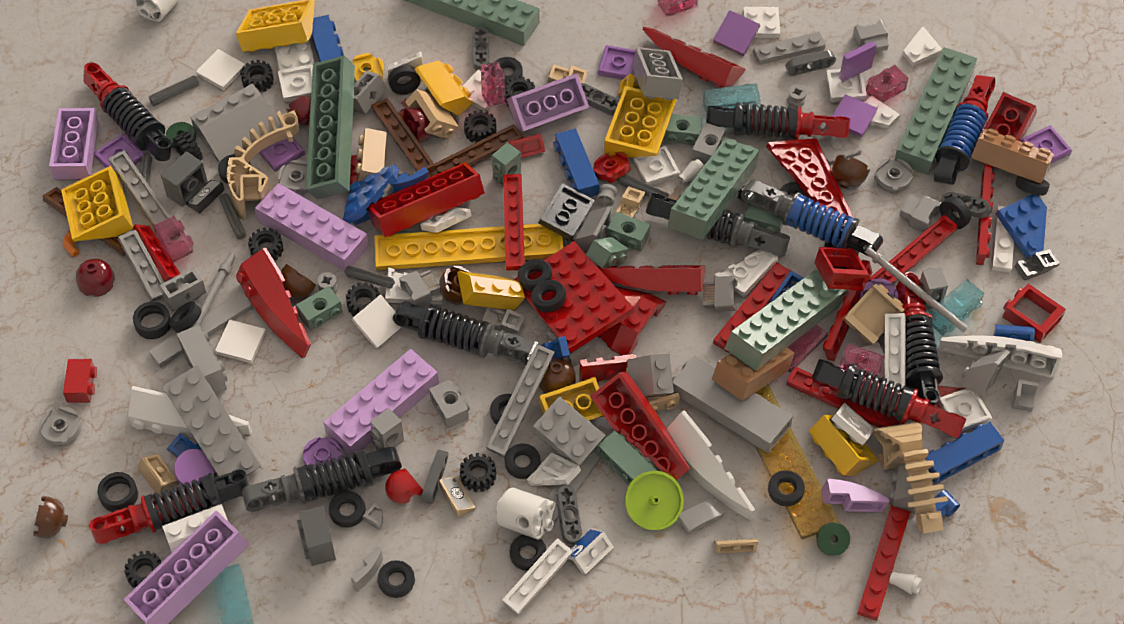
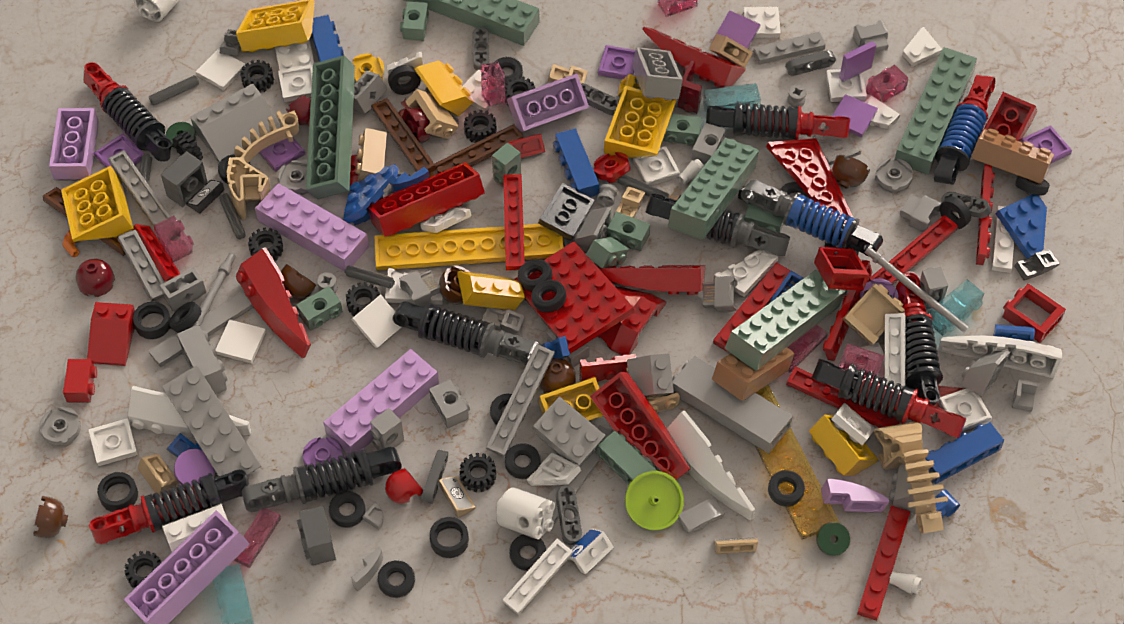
none -> red slope [87,302,135,366]
none -> white plate [89,418,138,467]
none -> dark grey slope [220,29,241,56]
none -> clear pink plate [233,508,281,568]
none -> sand green brick [400,1,429,41]
none -> black tyre [429,517,469,558]
none -> dark red bracket [677,60,702,114]
none -> tan slope [709,34,753,68]

